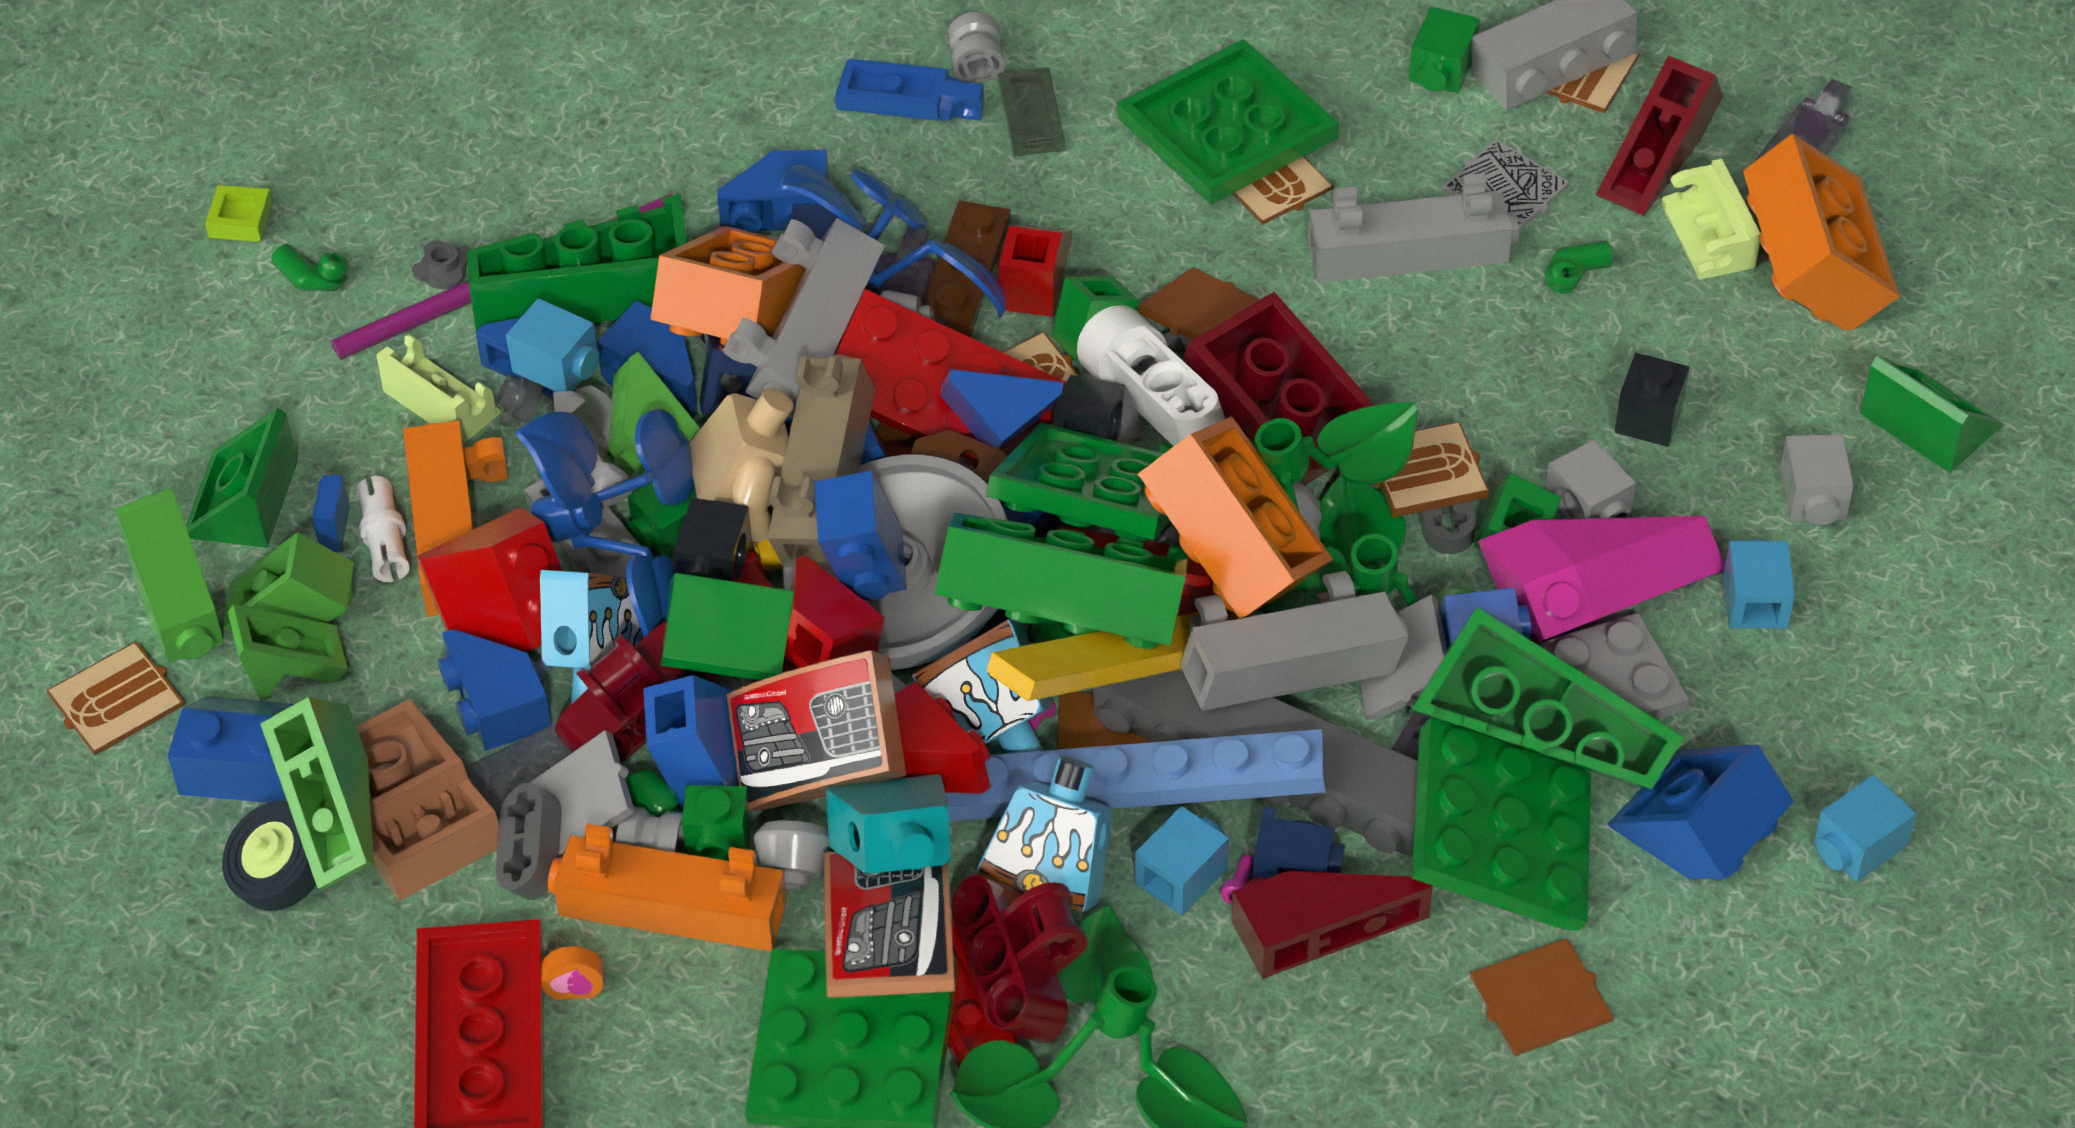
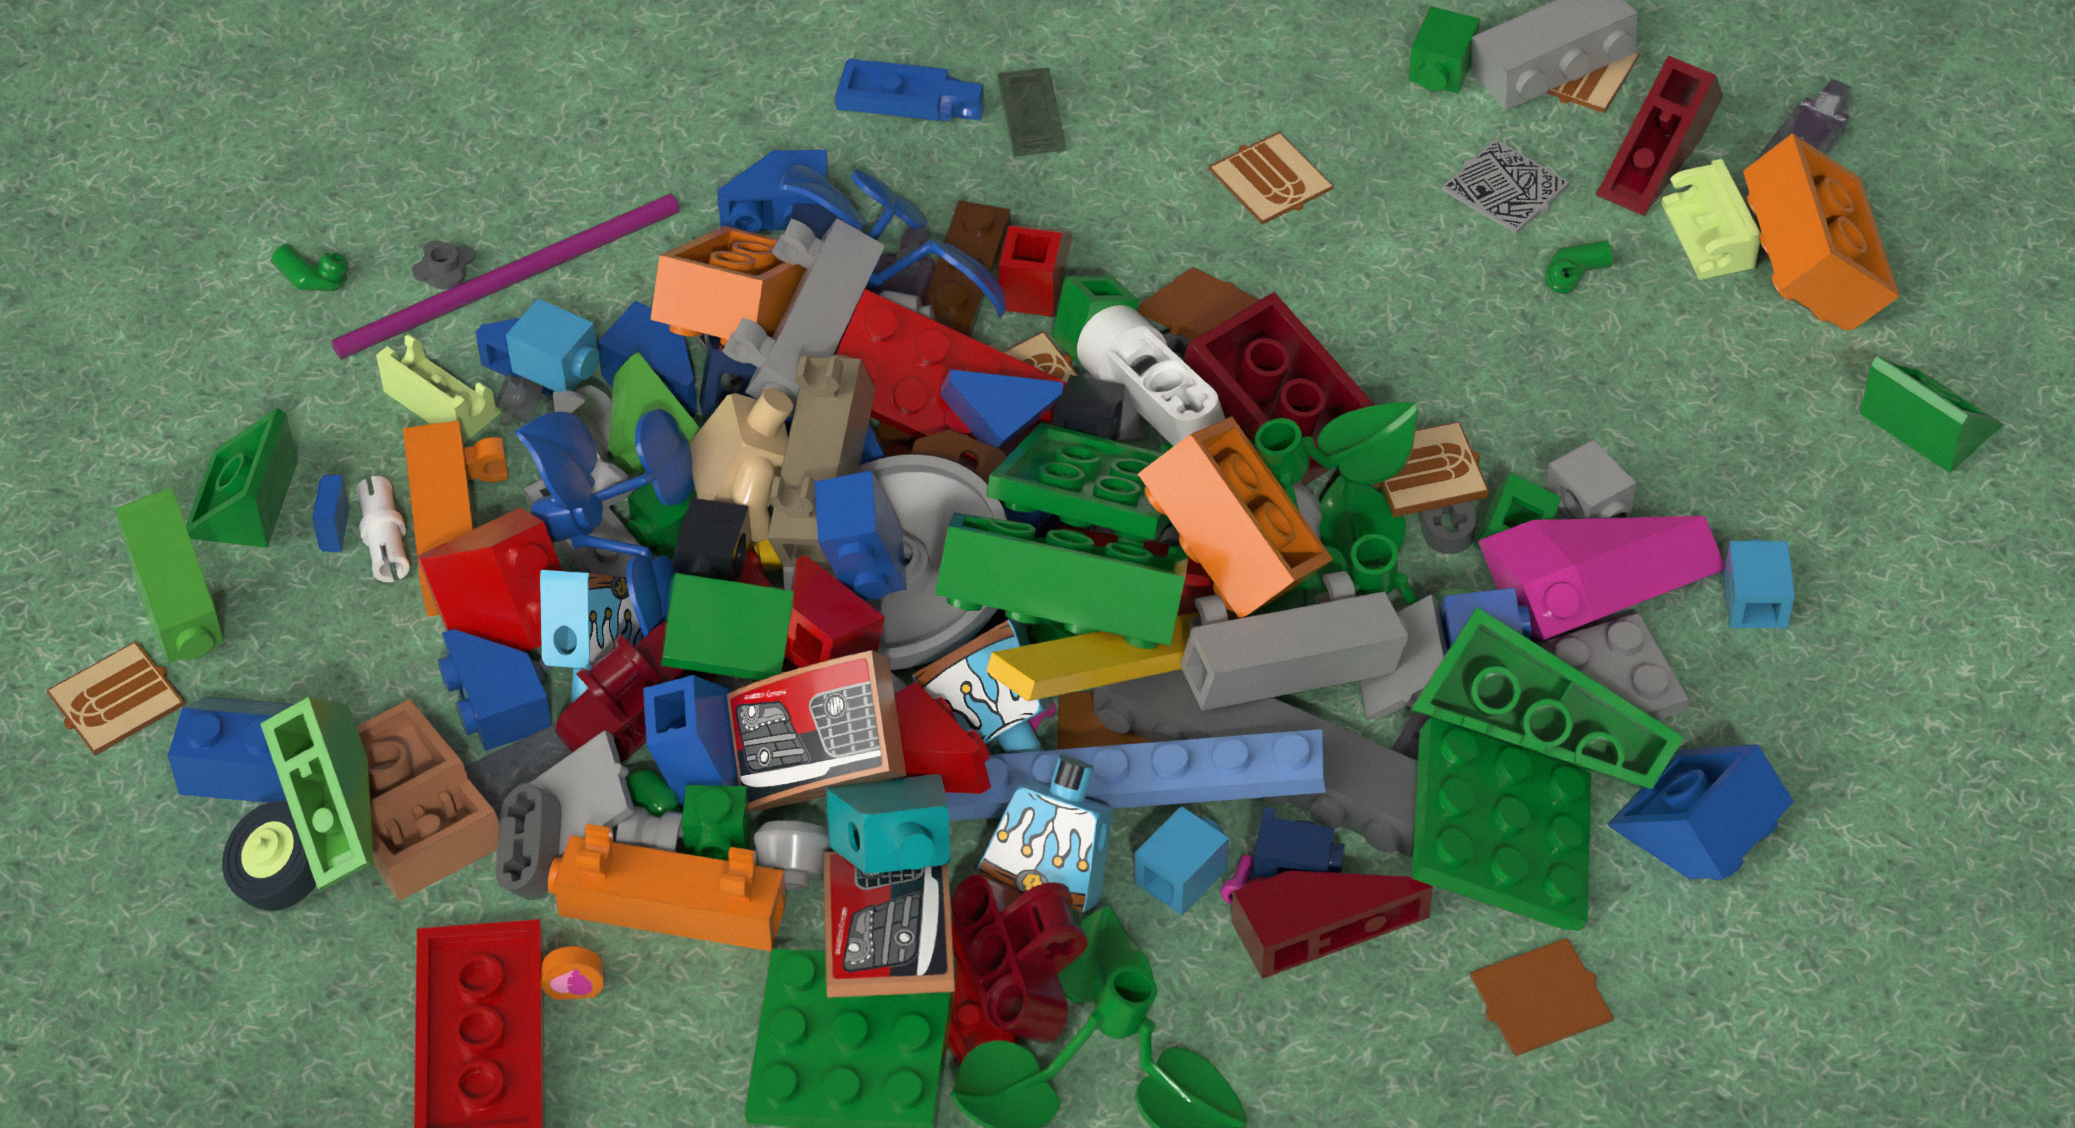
lime plate [205,185,273,242] -> none
bright green slope [222,532,354,630] -> none
bright green slope [228,604,348,700] -> none
green wedge [466,193,687,331] -> none
light grey wheel [948,12,1004,83] -> none
green plate [1117,39,1339,205] -> none
light grey brick [1308,173,1519,283] -> none
black brick [1614,352,1690,447] -> none
light grey brick [1780,434,1854,525] -> none
dark azure brick [1814,775,1917,882] -> none

